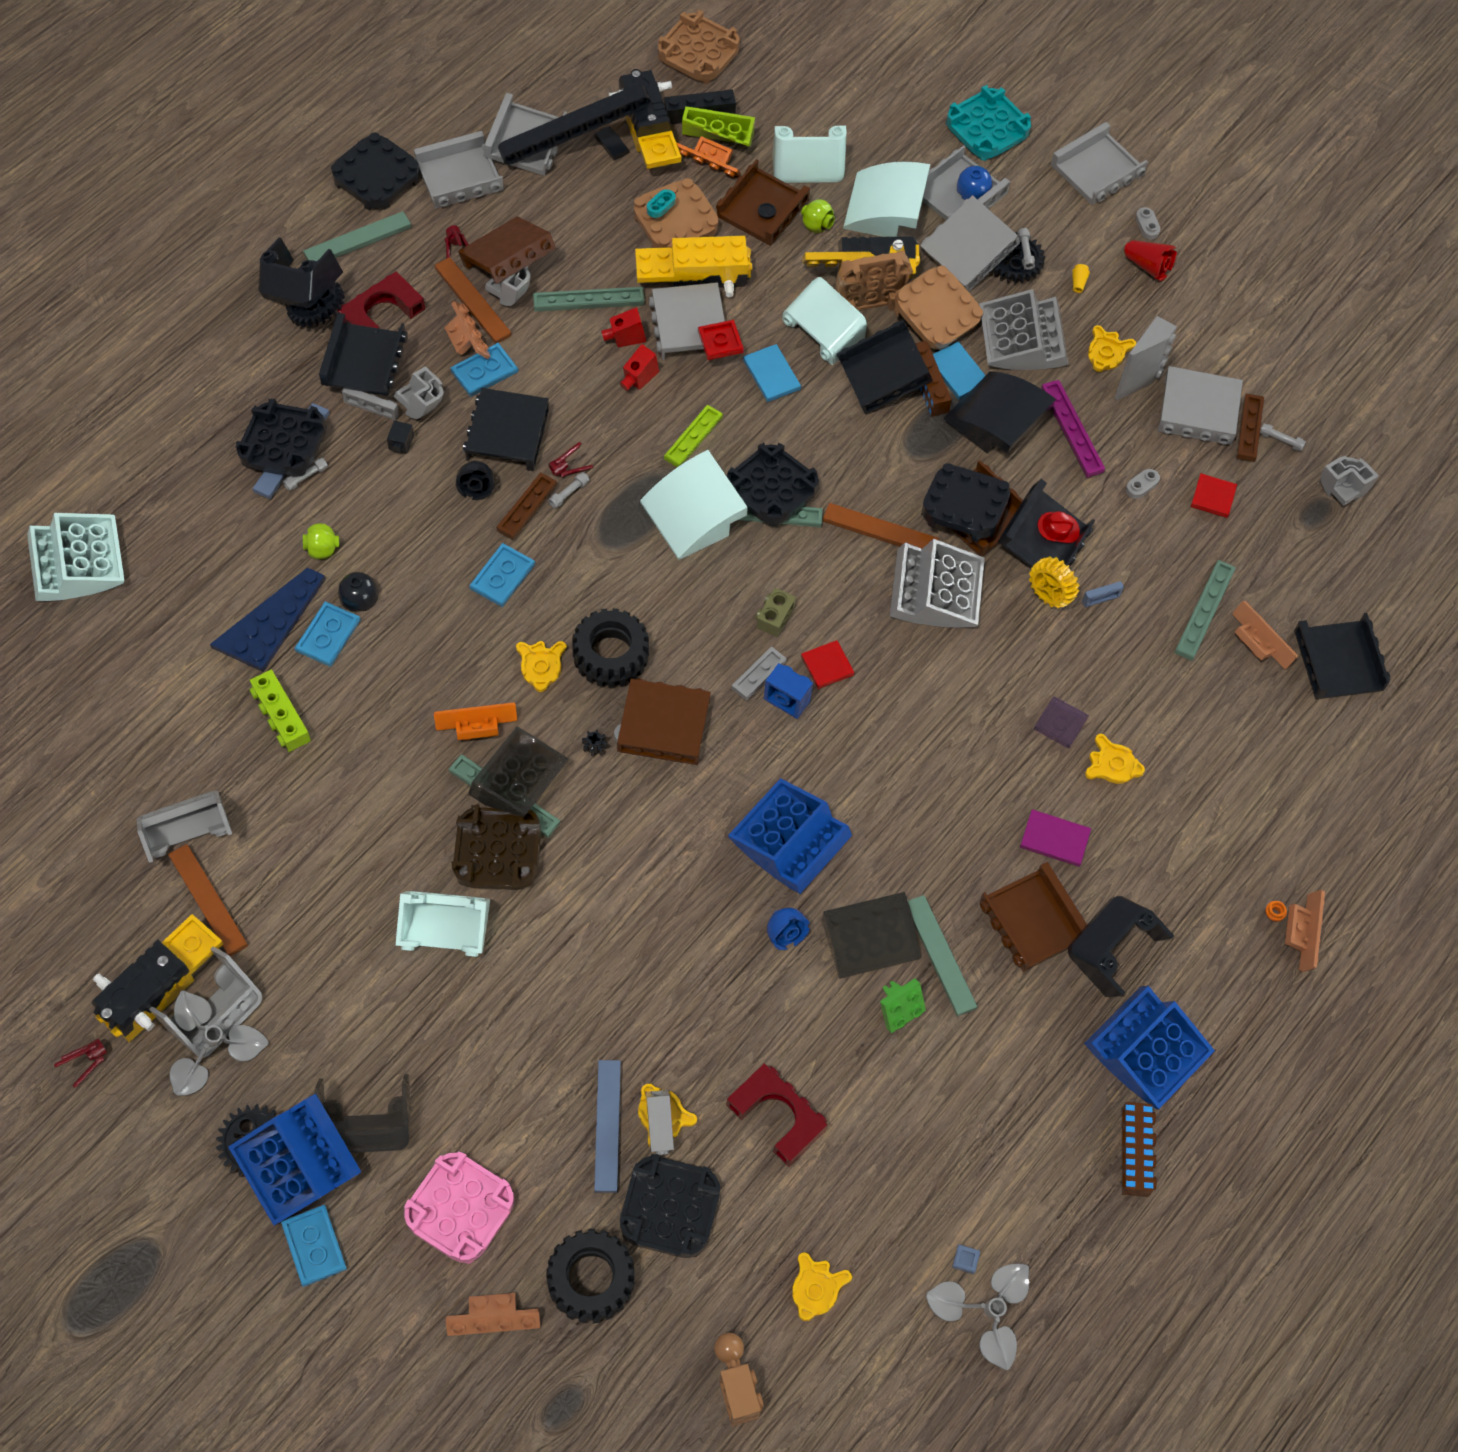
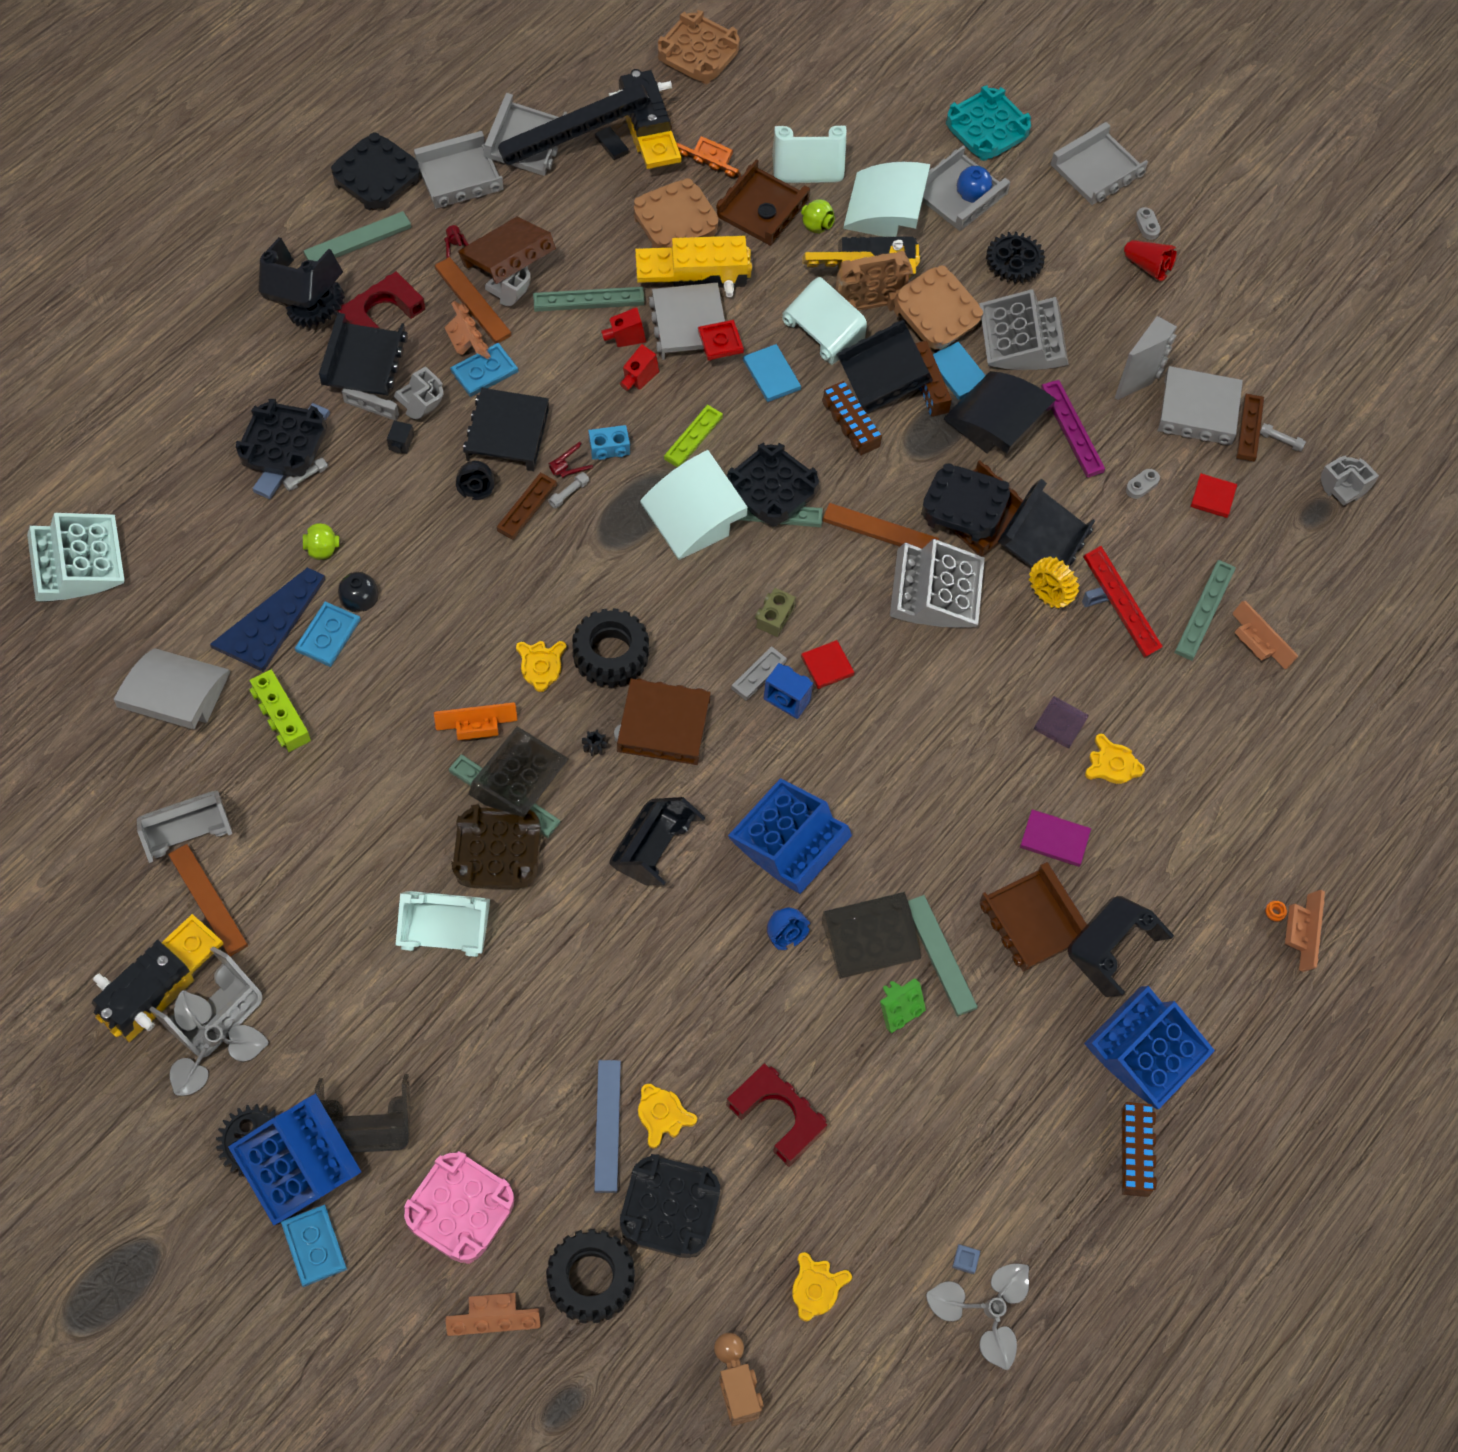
dark red plant [54,1038,107,1088] -> none
dark azure tile [469,543,535,608] -> none
light grey slope [645,1090,674,1155] -> none
teal plate [647,189,676,218] -> none
black wedge [664,89,736,125] -> none
lime wedge [682,106,755,146] -> none
light grey panel [920,195,1020,292] -> none
light grey bar [1018,228,1035,270] -> none
red piece [1037,511,1080,543] -> none
yellow cone [1072,264,1090,293] -> none
yellow tile [1088,325,1137,372] -> none
black panel [1294,613,1390,700] -> none
none -> light grey slope [114,648,230,729]
none -> dark azure brick [588,425,630,460]
none -> black windscreen [609,797,705,885]
none -> reddish brown brick [822,381,882,455]
none -> red plate [1083,546,1163,658]

